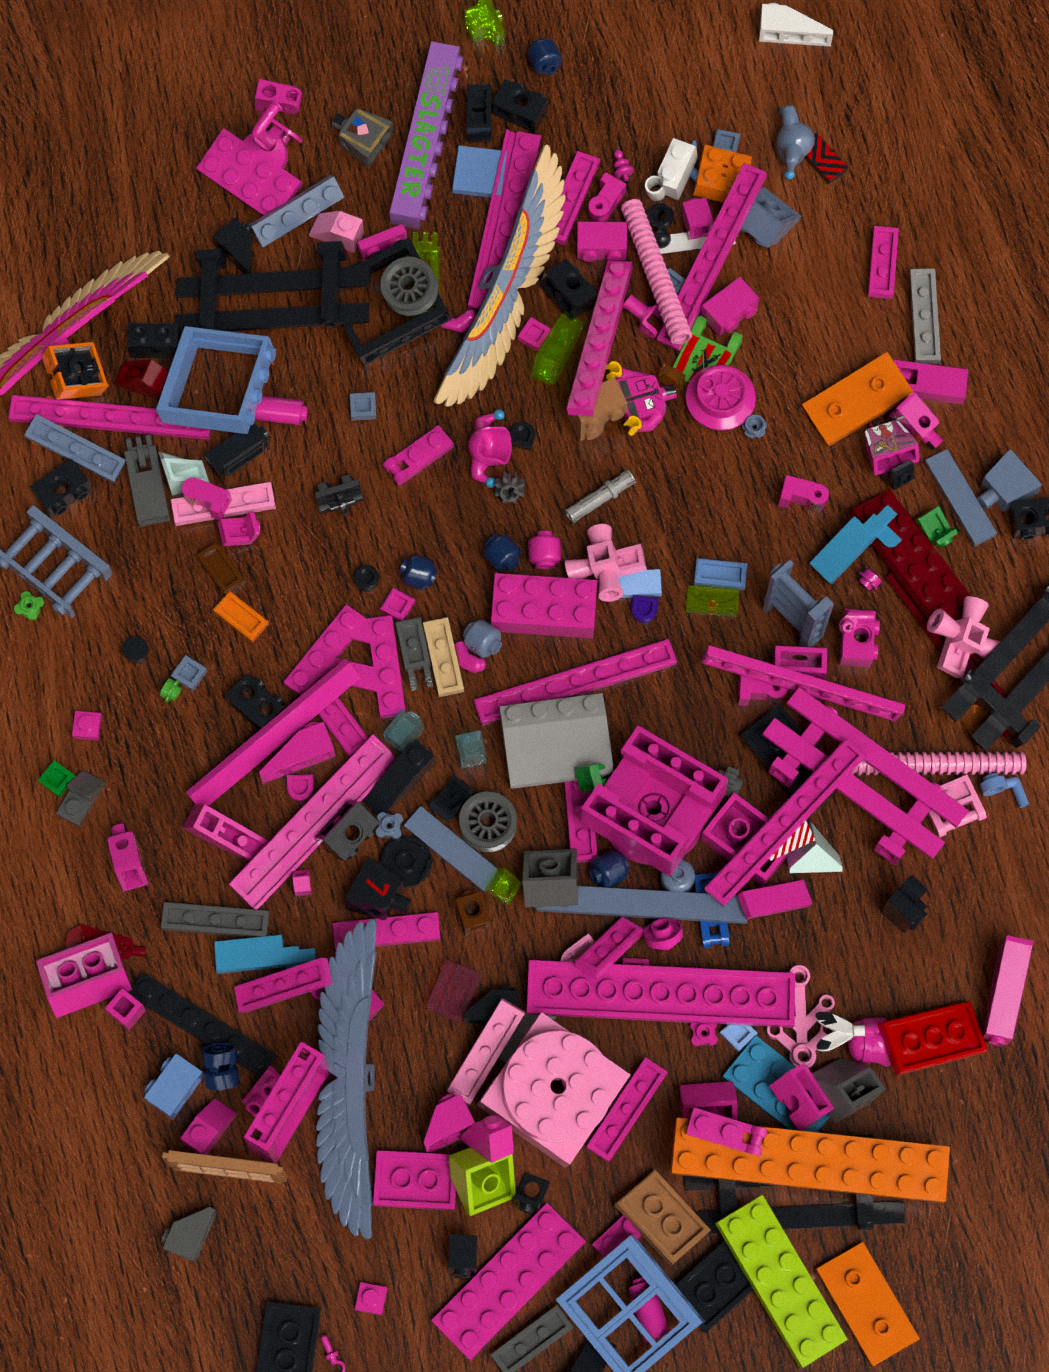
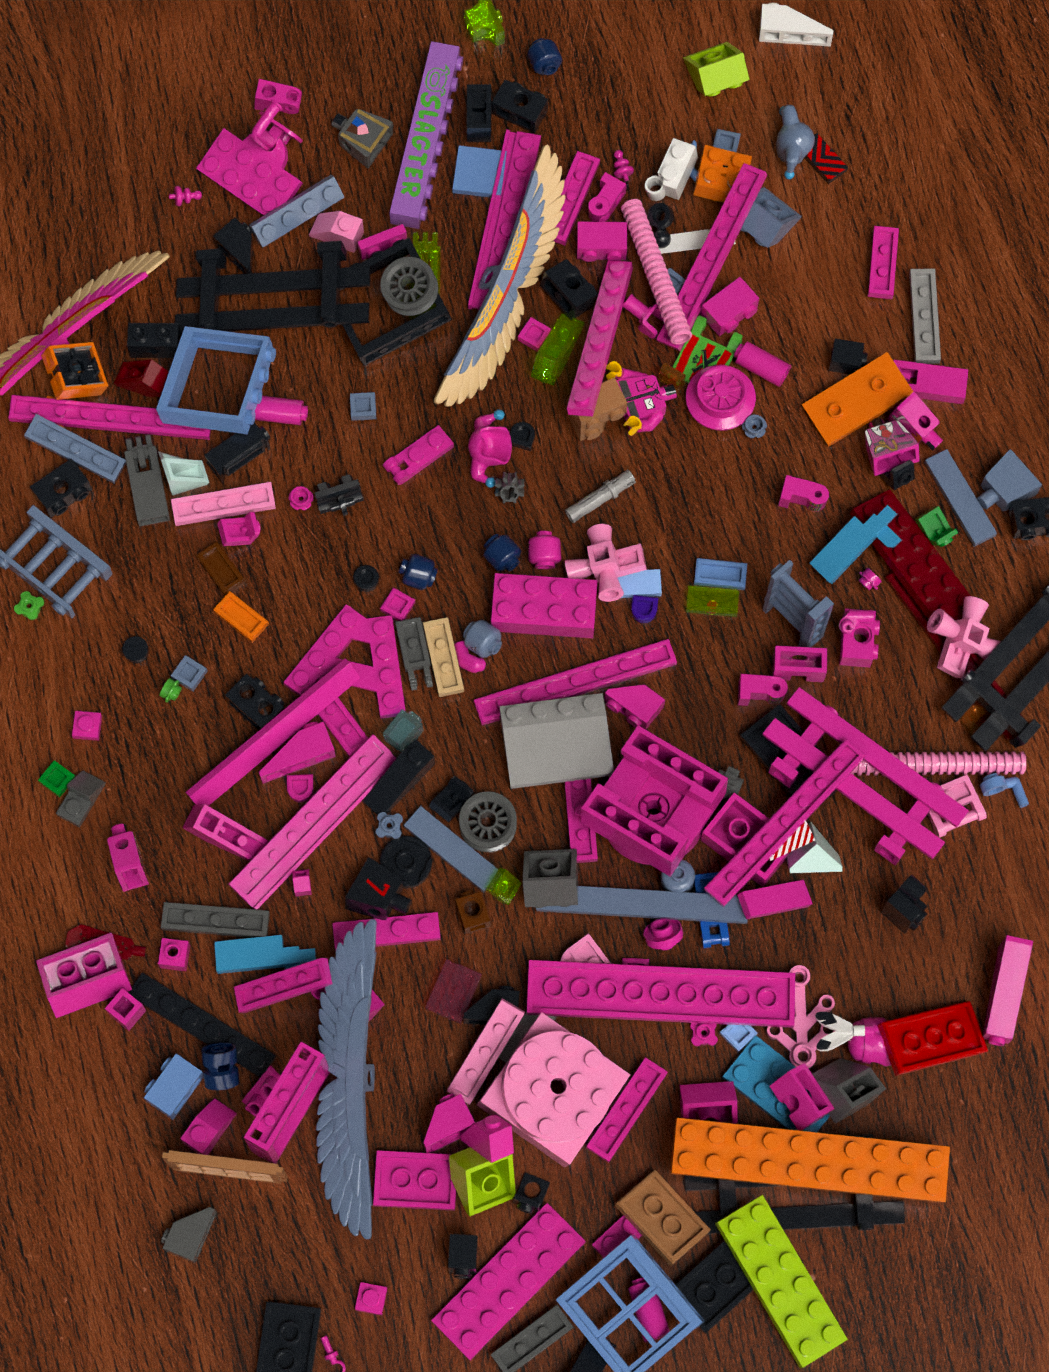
dark pink leg [182,477,232,521] -> none
black brick [315,799,379,861] -> none
dark pink arm [441,310,477,333] -> none
clear light blue brick [455,730,487,768] -> none
green tile [574,764,608,793] -> none
dark pink tile [575,917,644,980] -> none
dark blue head [589,850,630,888] -> none
dark pink brick [681,197,714,240] -> none
dark pink plate [686,1107,768,1157] -> none
dark pink tile [701,645,905,722] -> none
orange plate [816,1242,920,1367] -> none
none -> dark pink plate [158,938,190,971]
none -> dark pink hair [169,186,202,206]
none -> dark pink plate [289,486,314,510]
none -> dark pink slope [604,685,665,730]
none -> lime slope [683,42,750,97]
none -> dark pink brick [734,341,791,387]
none -> black brick [829,338,868,374]

